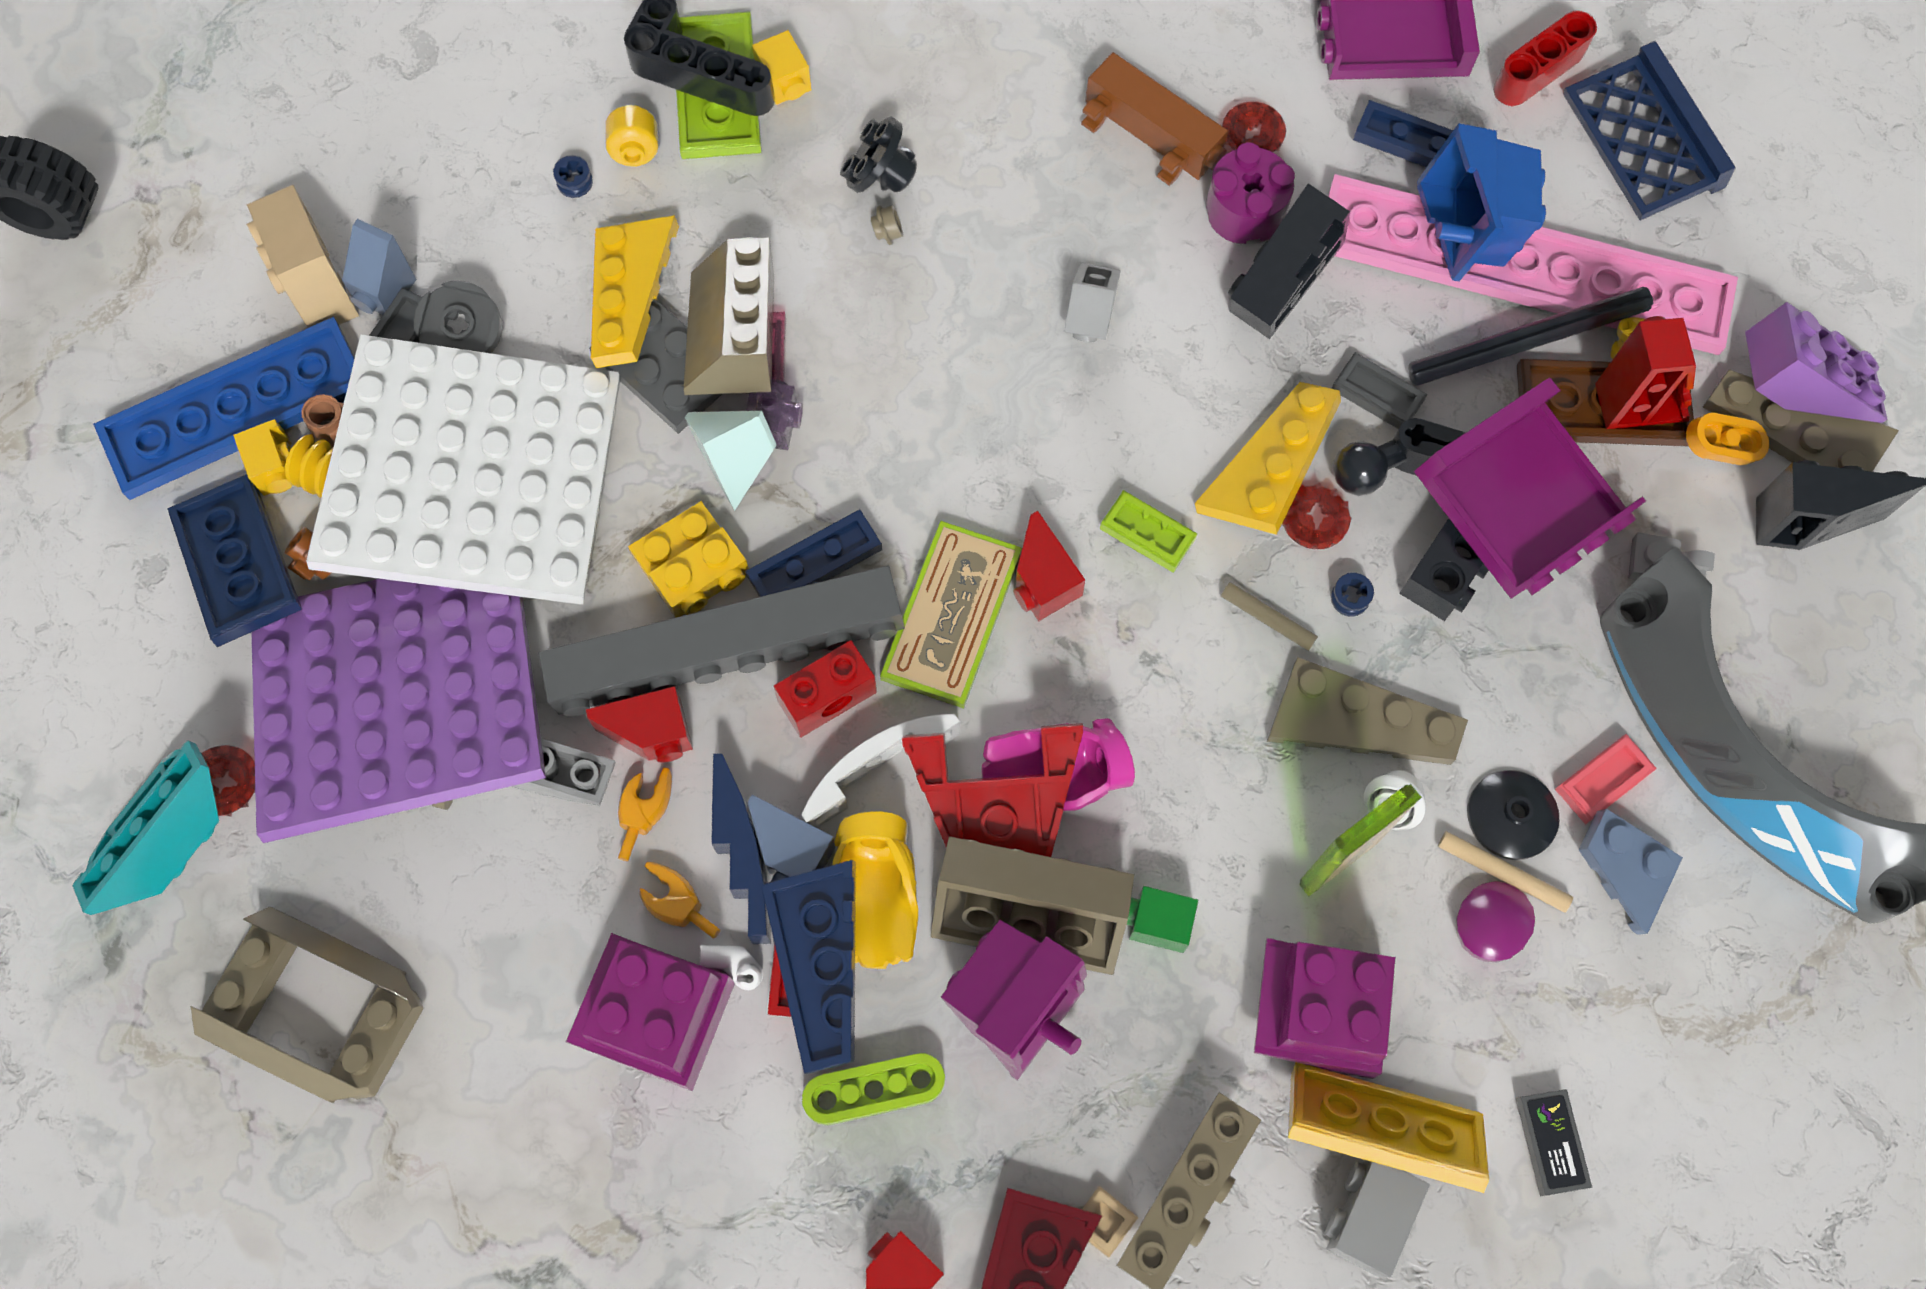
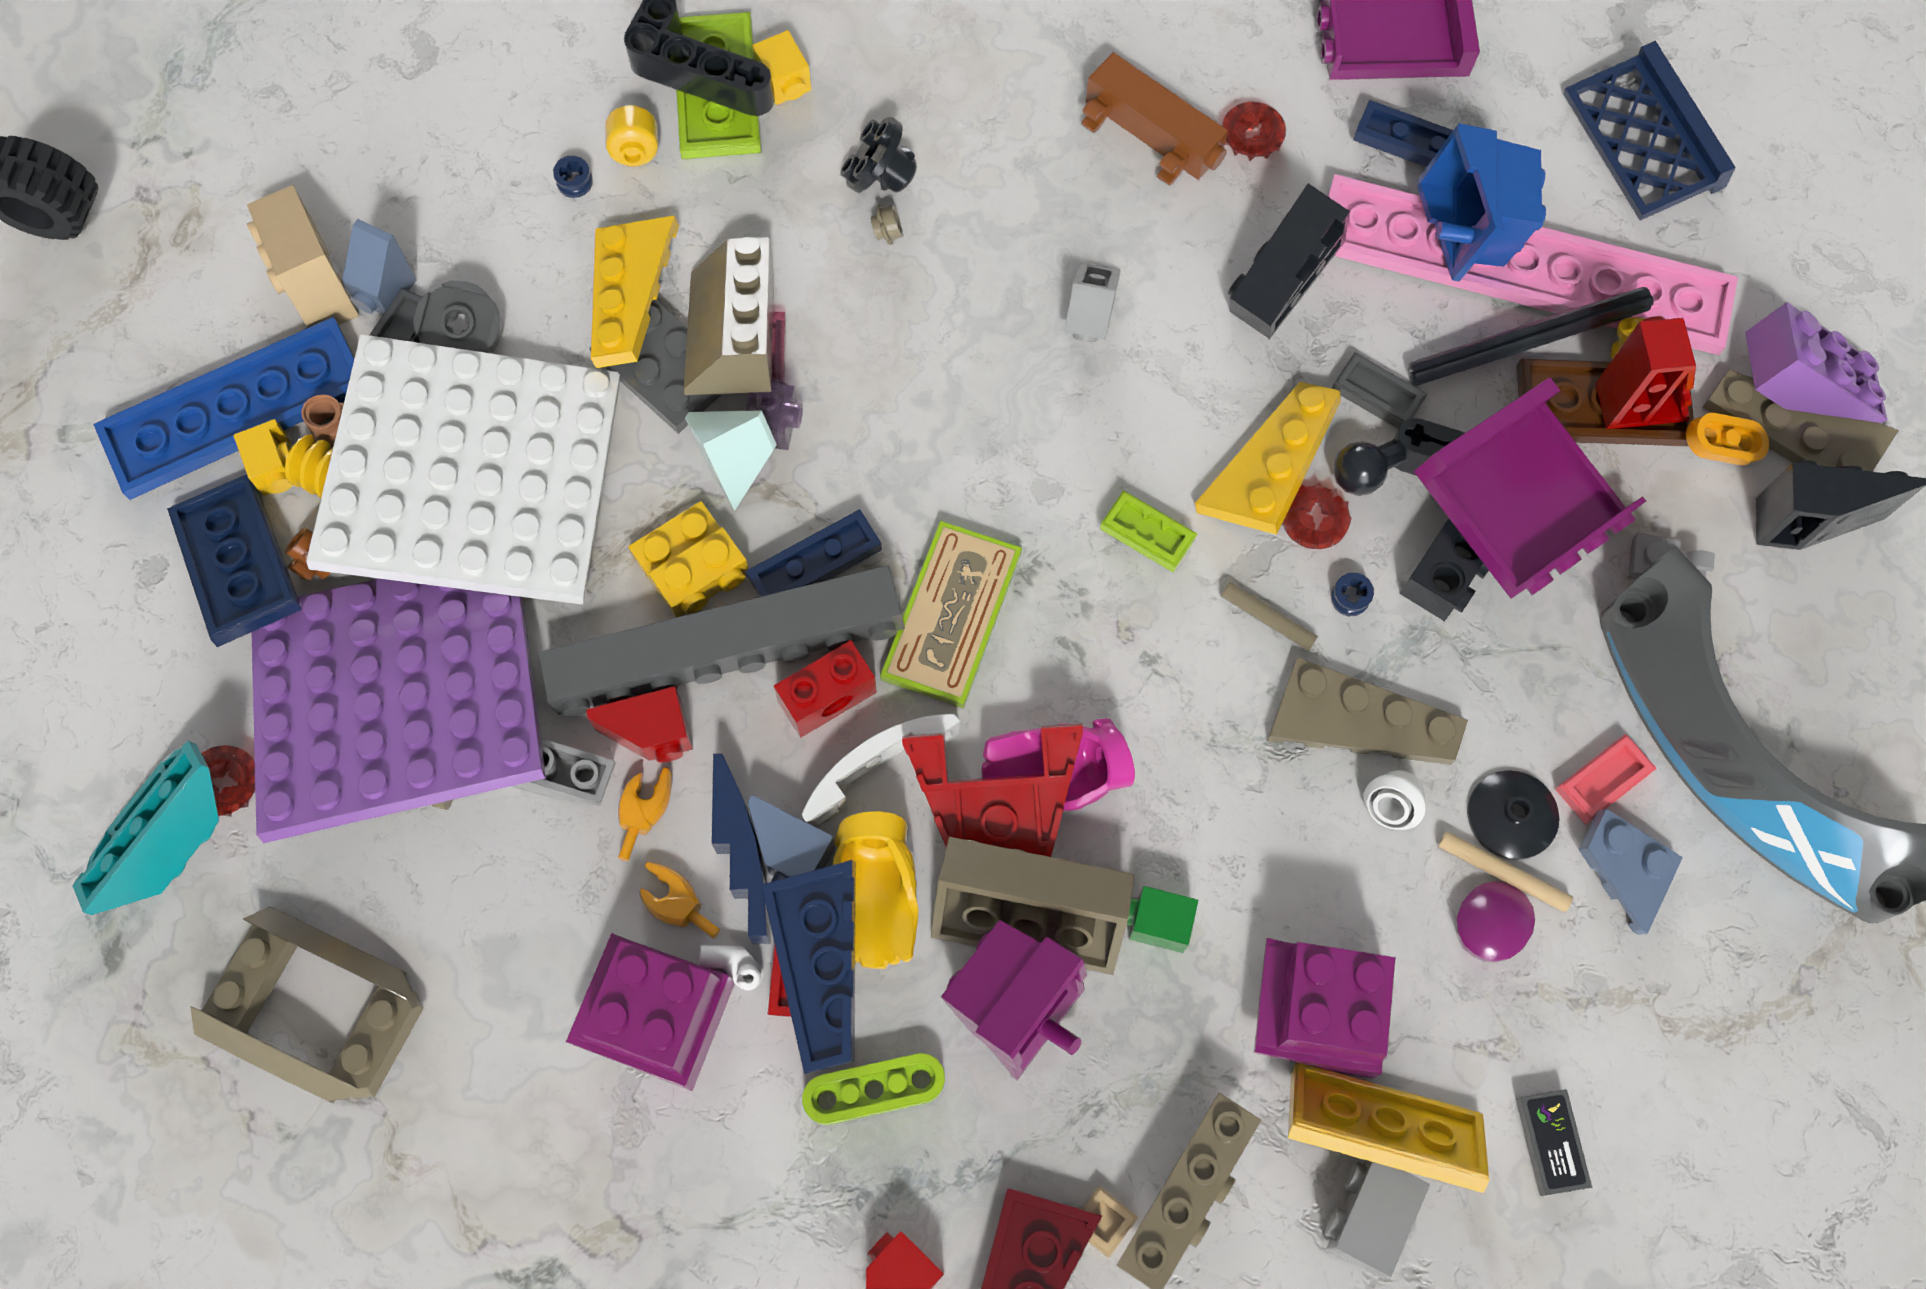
red slope [1013,511,1086,621] -> none
magenta brick [1206,143,1295,244] -> none
clear neon green tile [1299,784,1422,897] -> none
red beam [1493,11,1597,106] -> none

